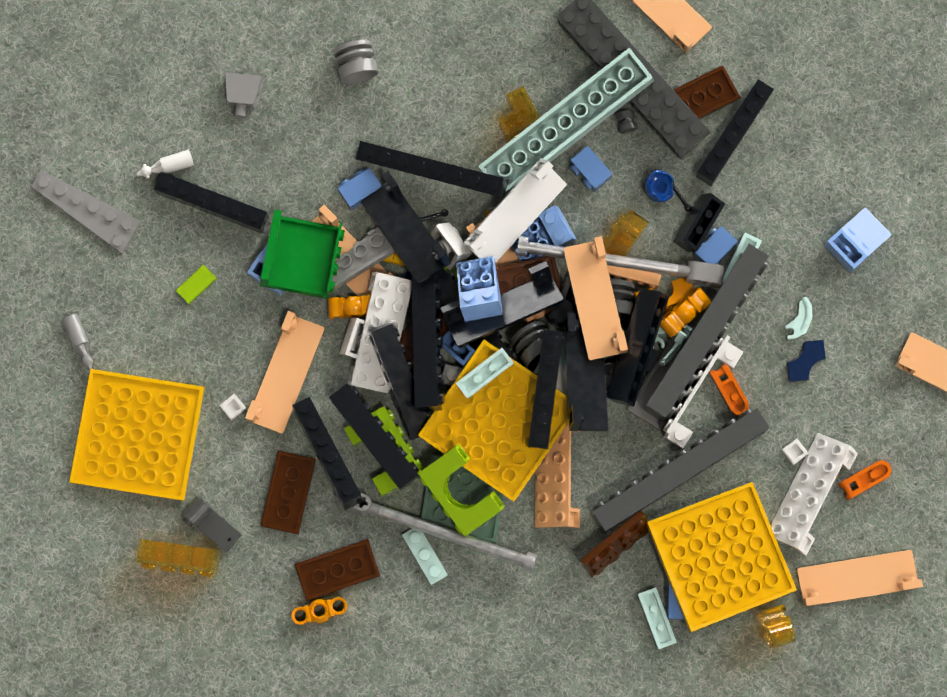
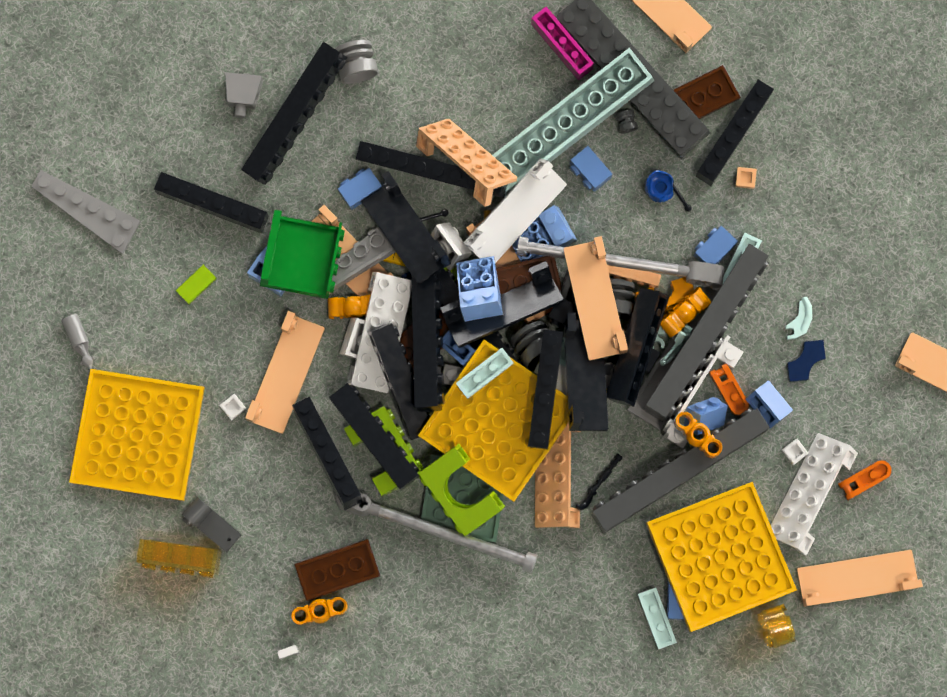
white wheel [137,149,194,179] -> none
reddish brown piece [261,451,316,535] -> none
light aqua plate [402,529,448,585] -> none
clear yellow brick [498,86,540,141] -> none
reddish brown piece [581,510,649,578] -> none
clear yellow brick [603,209,649,256] -> none
black brick [673,193,725,252] -> none
light blue slope [824,208,892,273] -> none
none -> black brick [241,41,348,185]
none -> white tile [277,645,299,659]
none -> light nougat bracket [416,119,517,207]
none -> dark pink brick [531,7,594,81]
none -> black piece [576,453,623,510]
none -> light orange piece [674,412,722,458]
none -> medium blue brick [684,397,728,435]
none -> light nougat plate [735,167,757,189]
none -> brick [745,380,793,429]

